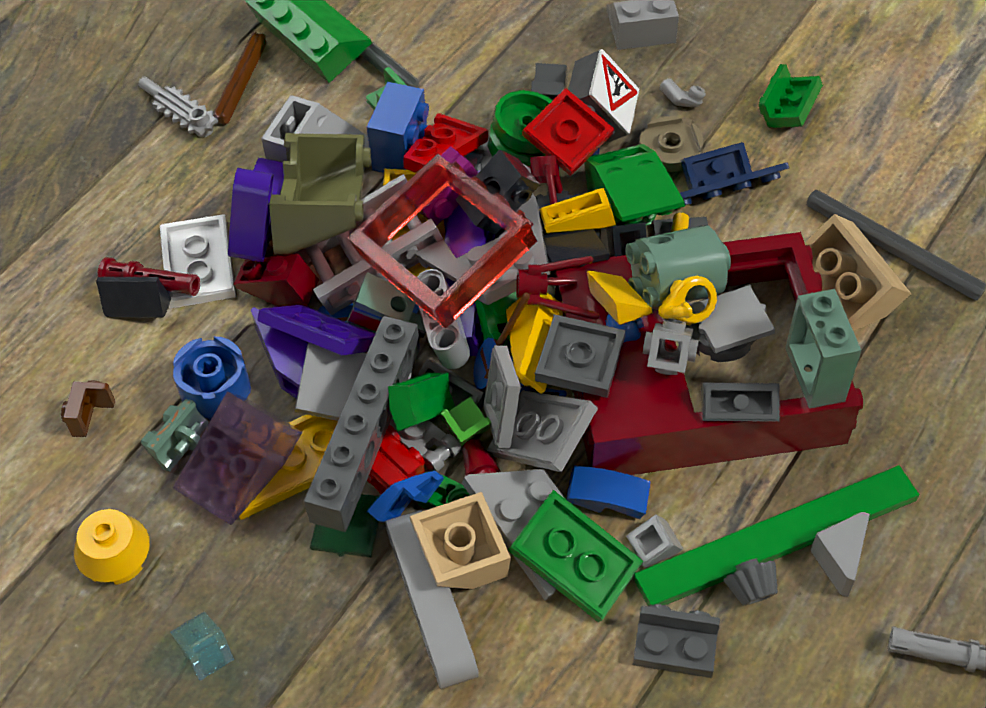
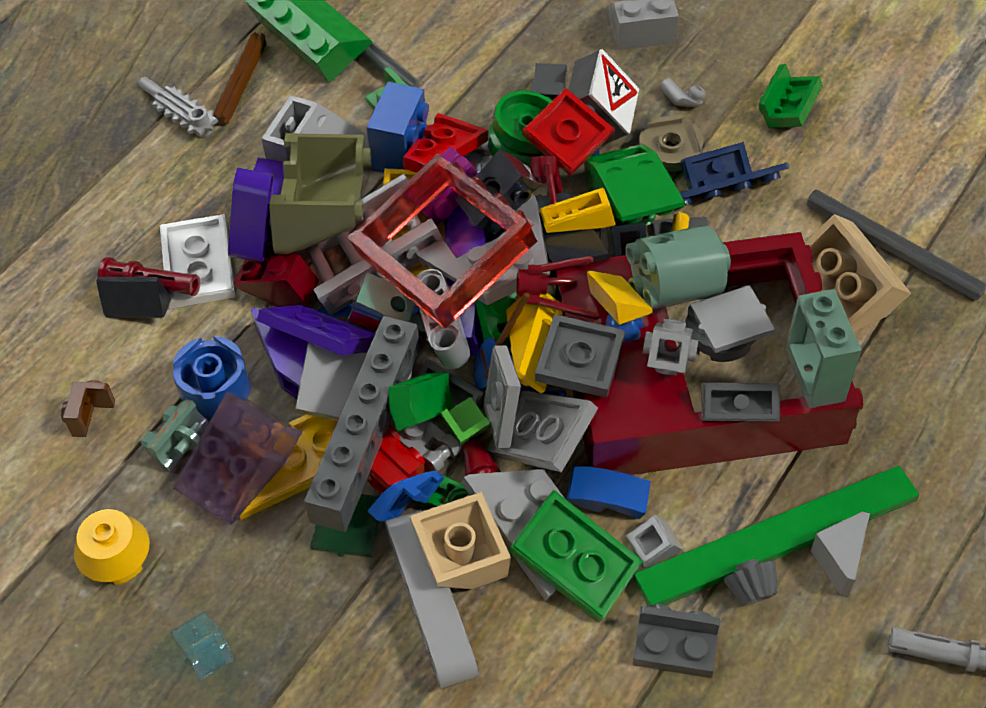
yellow piece [658,275,717,325] -> none

